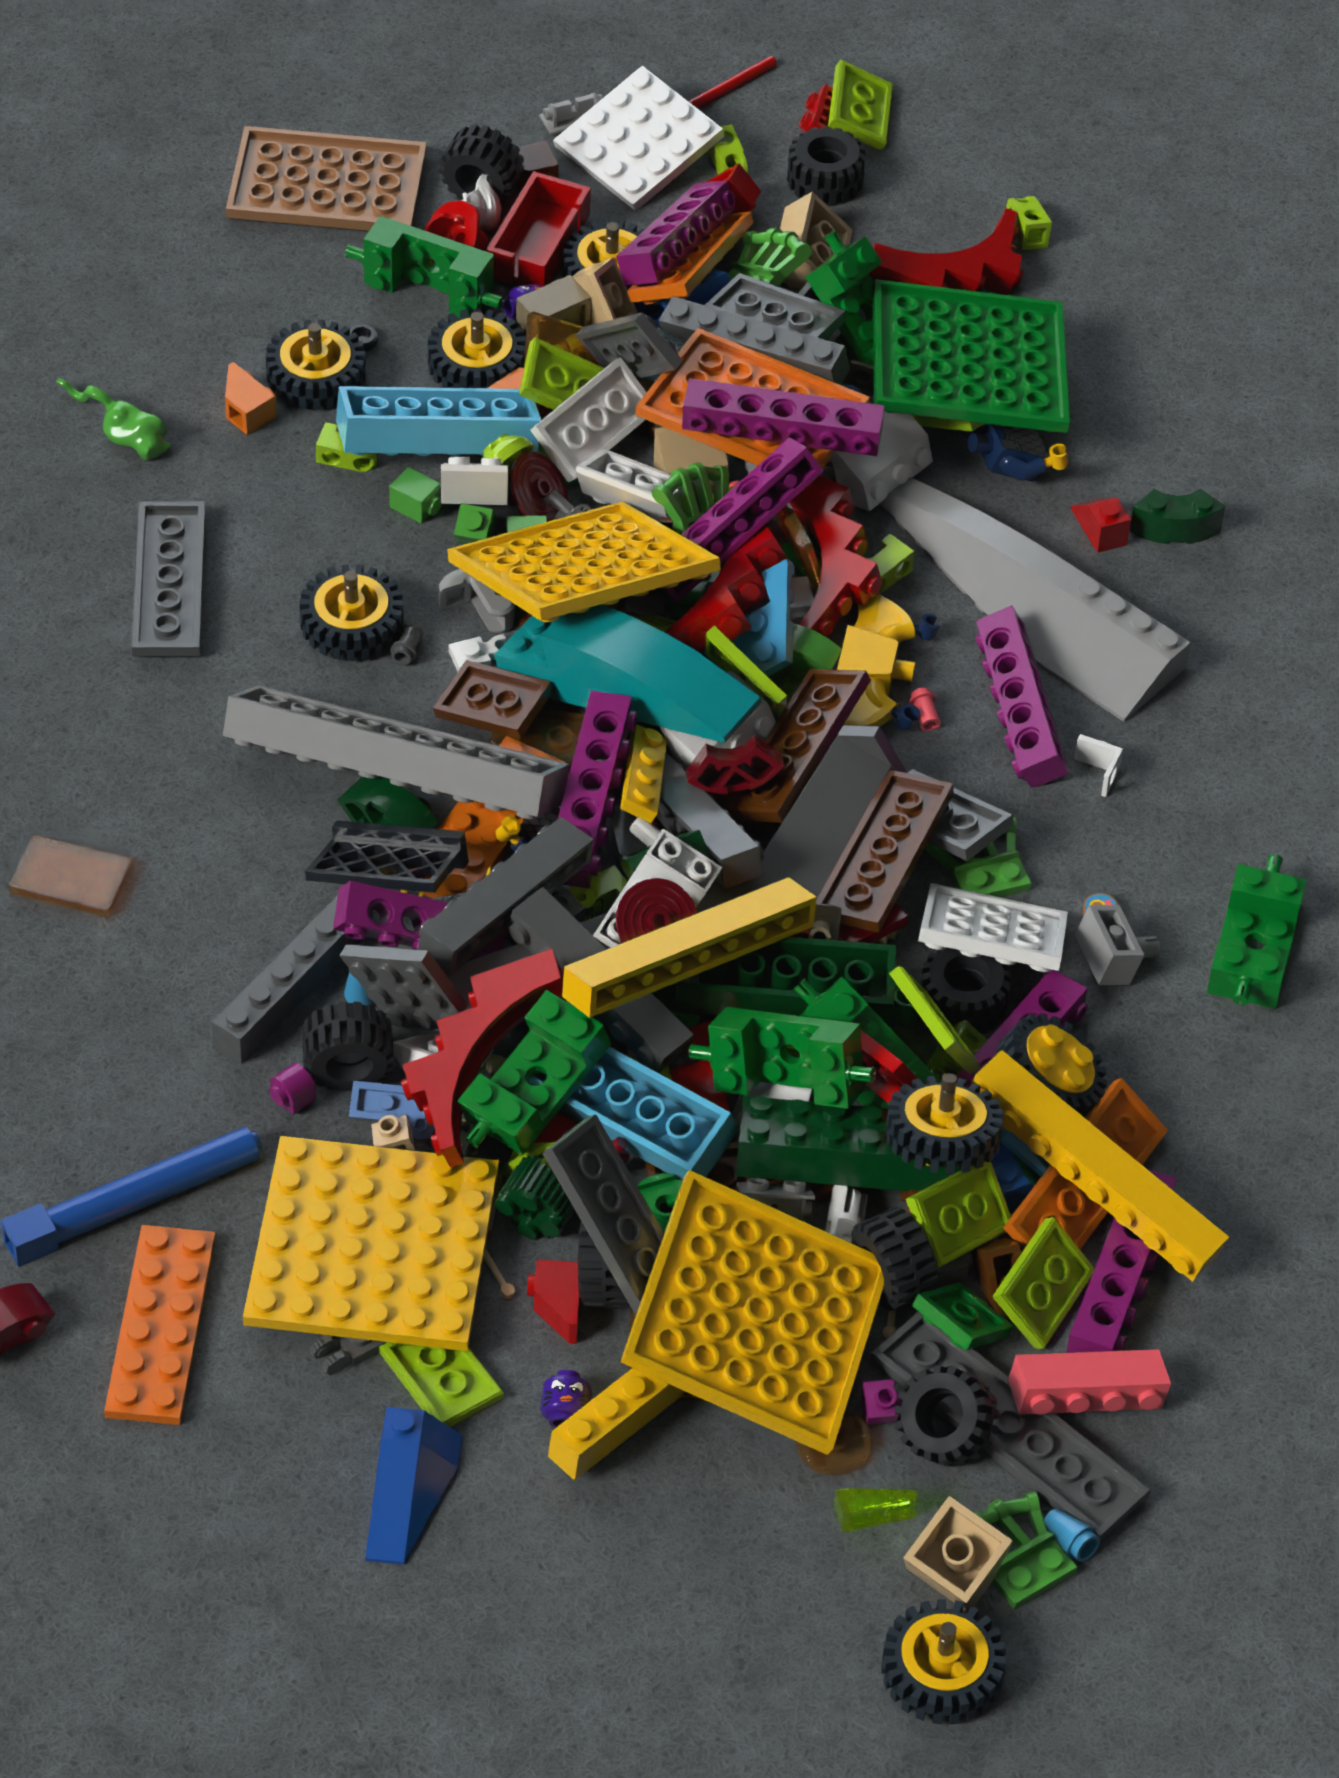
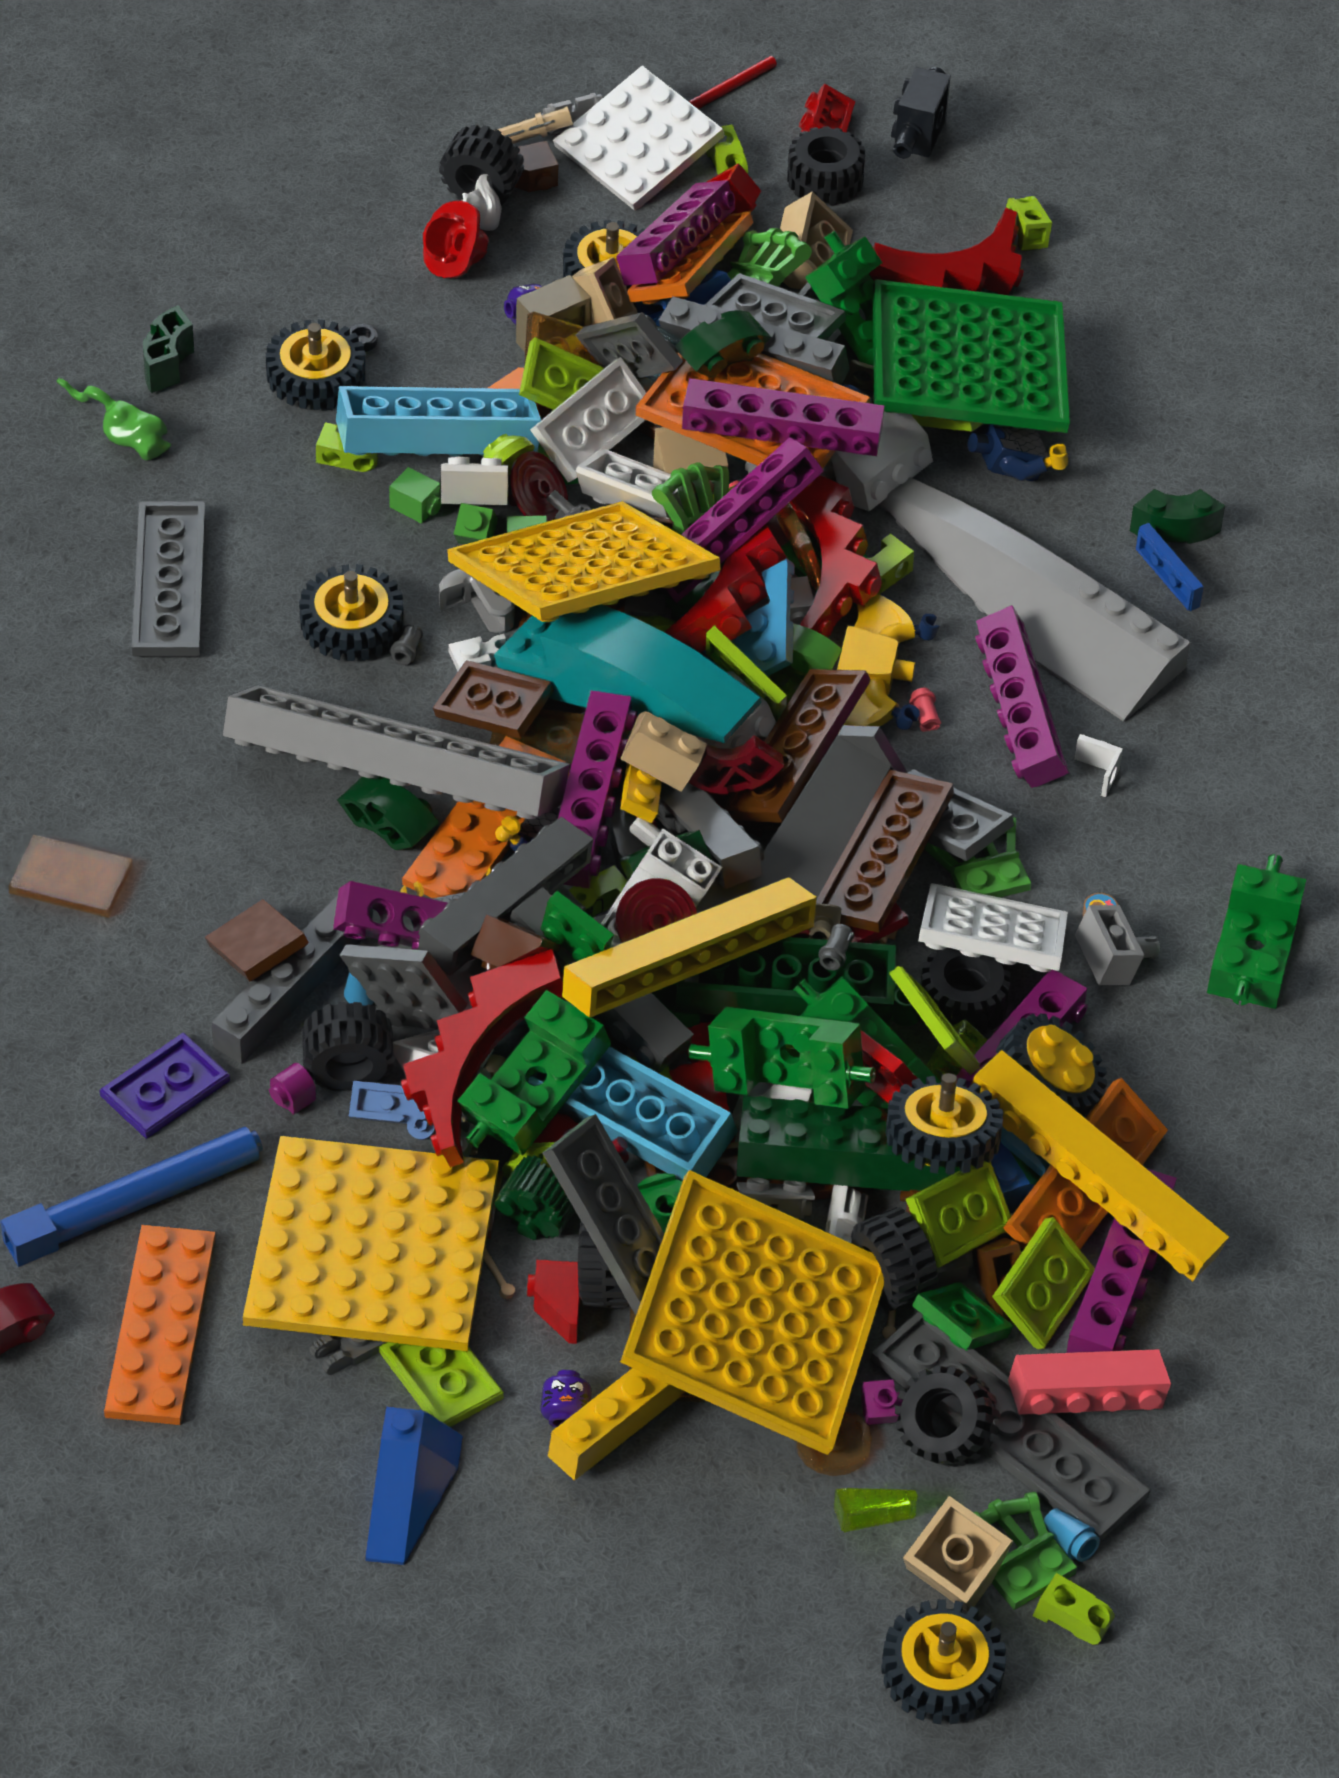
orange slope [225,362,277,435] -> none
medium nougat plate [226,126,427,231] -> none
black fence [305,820,469,893] -> none
green brick [345,216,504,318] -> none
tan plate [371,1115,415,1151] -> none
wheel [428,309,527,388] -> none
red piece [486,171,591,287] -> none
lime tile [828,59,893,149] -> none
red slope [1071,497,1131,553] -> none
none -> dark purple tile [99,1032,230,1139]
none -> dark green brick [143,305,194,393]
none -> reddish brown tile [205,899,309,982]
none -> reddish brown slope [470,914,561,970]
none -> tan pin [494,107,573,144]
none -> green plate [540,891,614,962]
none -> tan slope [621,711,707,792]
none -> dark green brick [675,310,771,379]
none -> dark grey pin [818,924,854,970]
none -> black brick [891,67,951,159]
none -> lime leg [1033,1573,1115,1645]
none -> blue tile [1136,523,1204,611]

